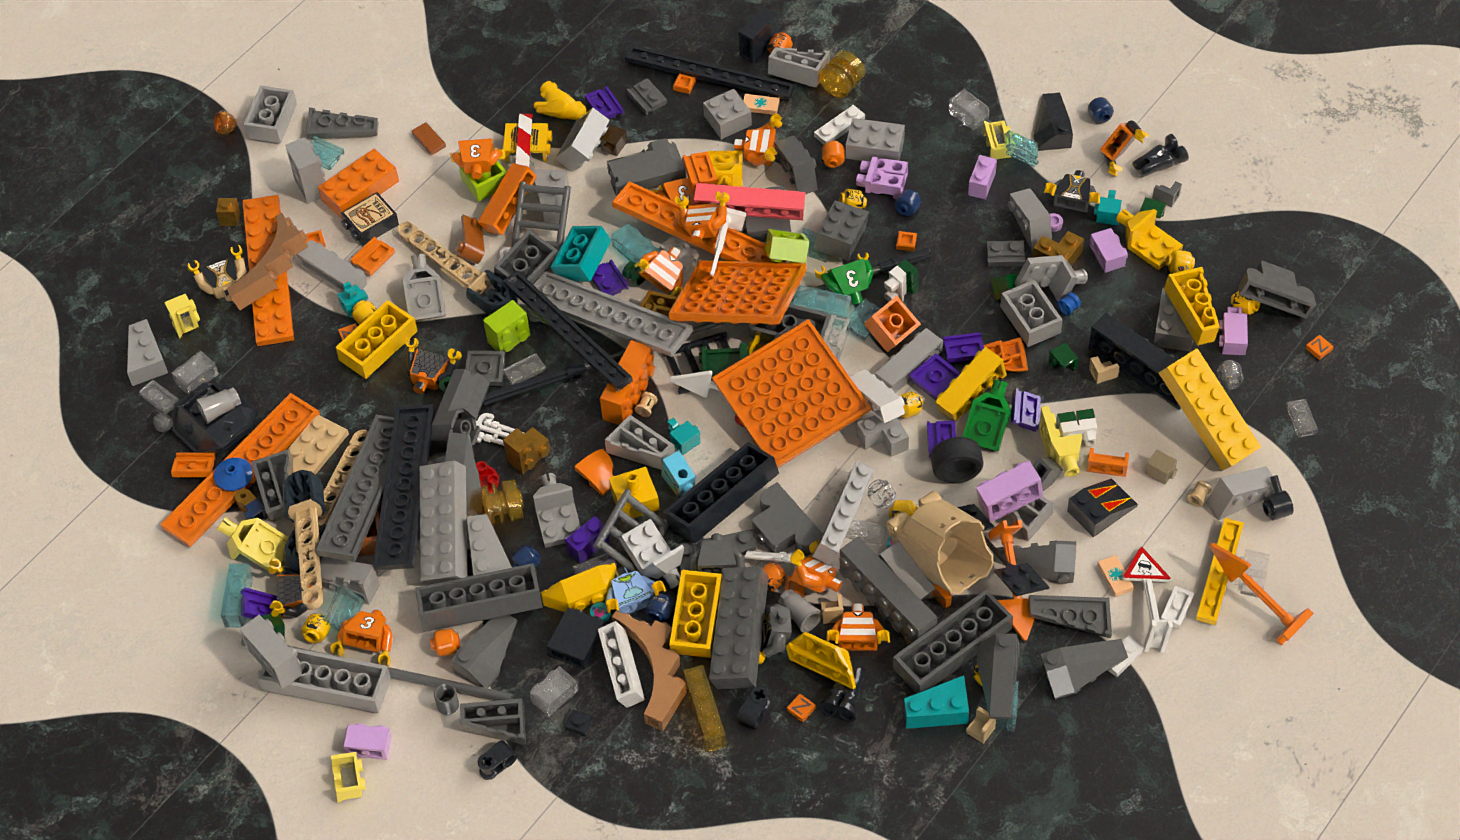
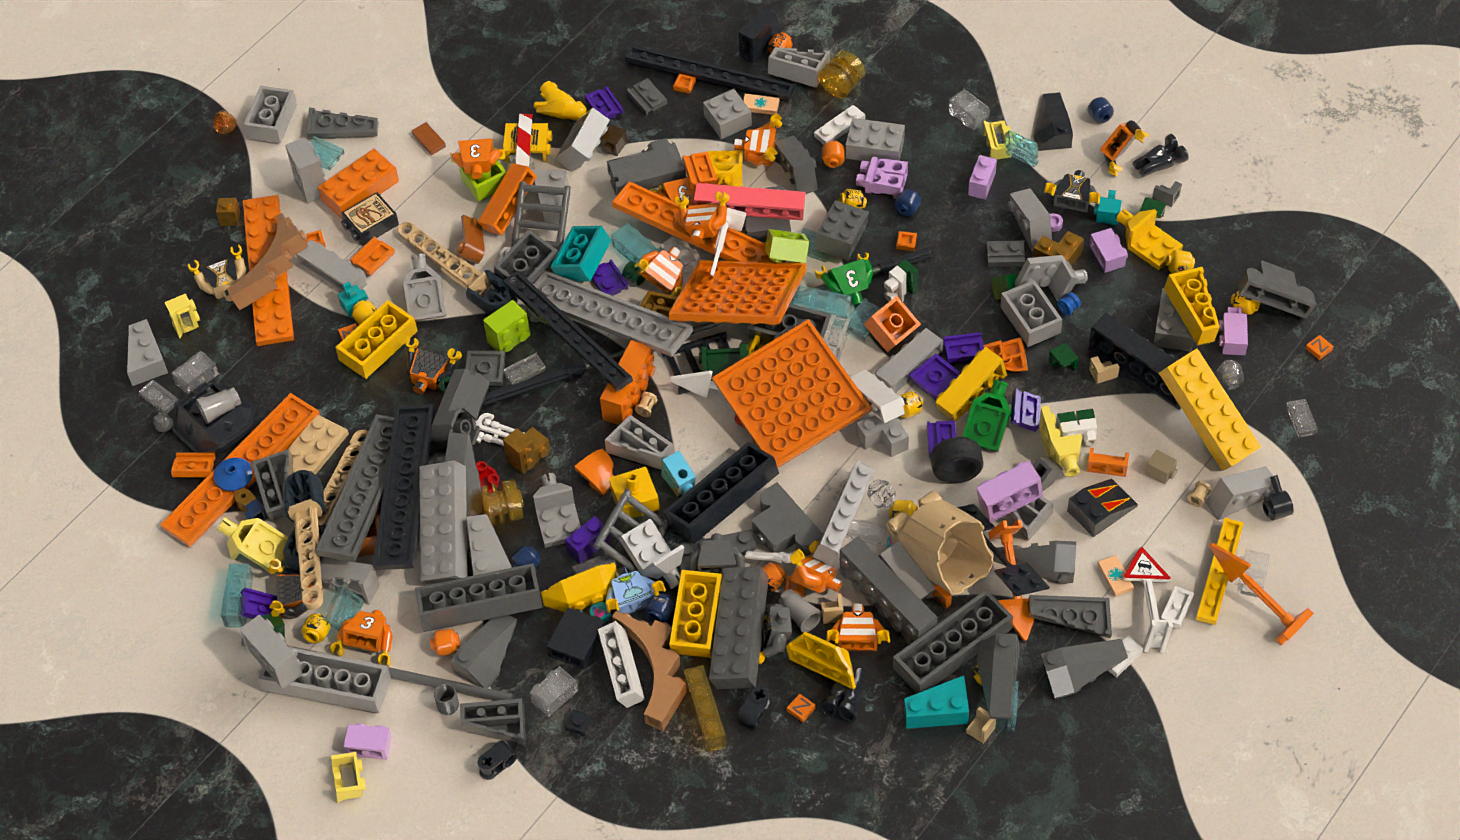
teal brick [667,417,701,455] -> none

